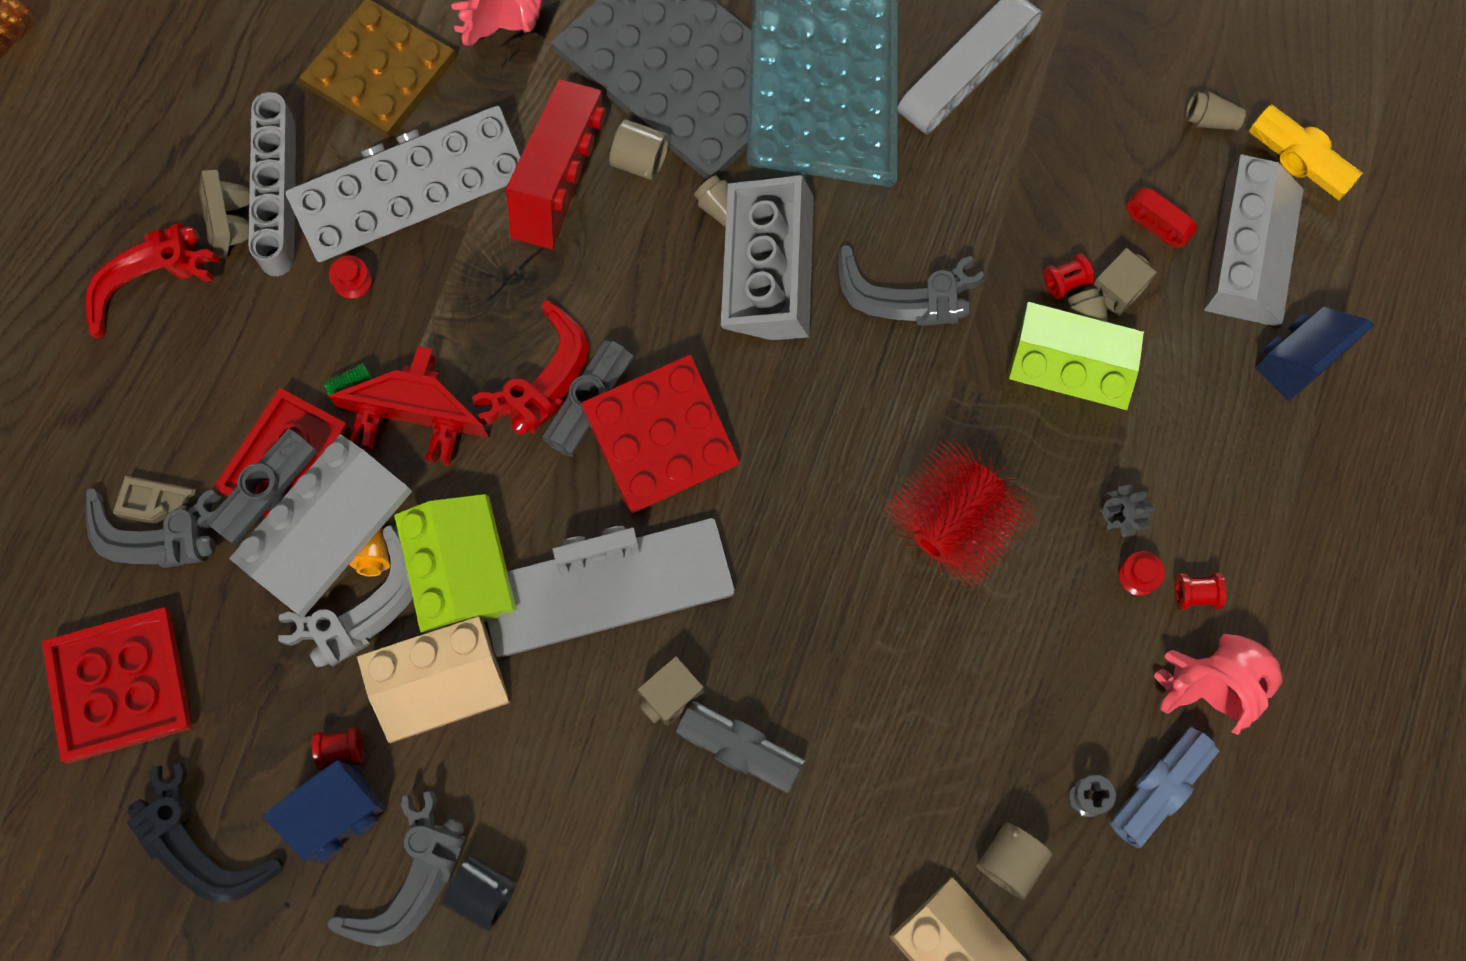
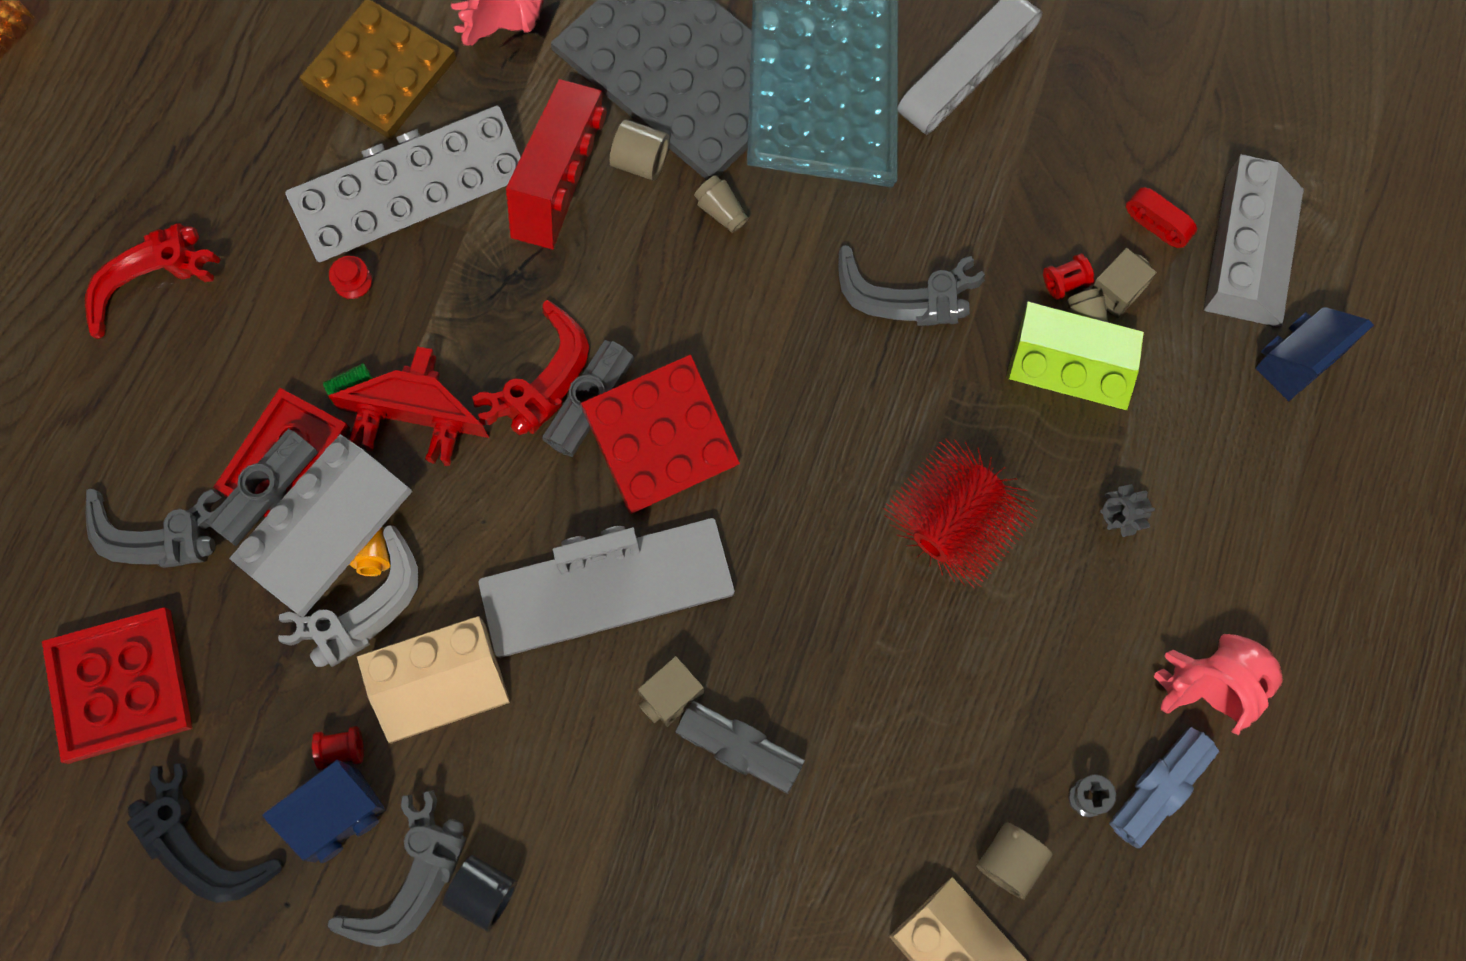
dark tan tile [113,476,201,524] -> none
dark tan tile [199,170,250,256] -> none
light grey beam [248,92,296,276] -> none
lime slope [394,494,517,633] -> none
light grey slope [721,175,814,340] -> none
red wheel [1119,551,1165,596] -> none
red bush [1174,572,1226,610] -> none
dark tan cone [1185,90,1246,131] -> none
yellow piece [1249,105,1363,200] -> none

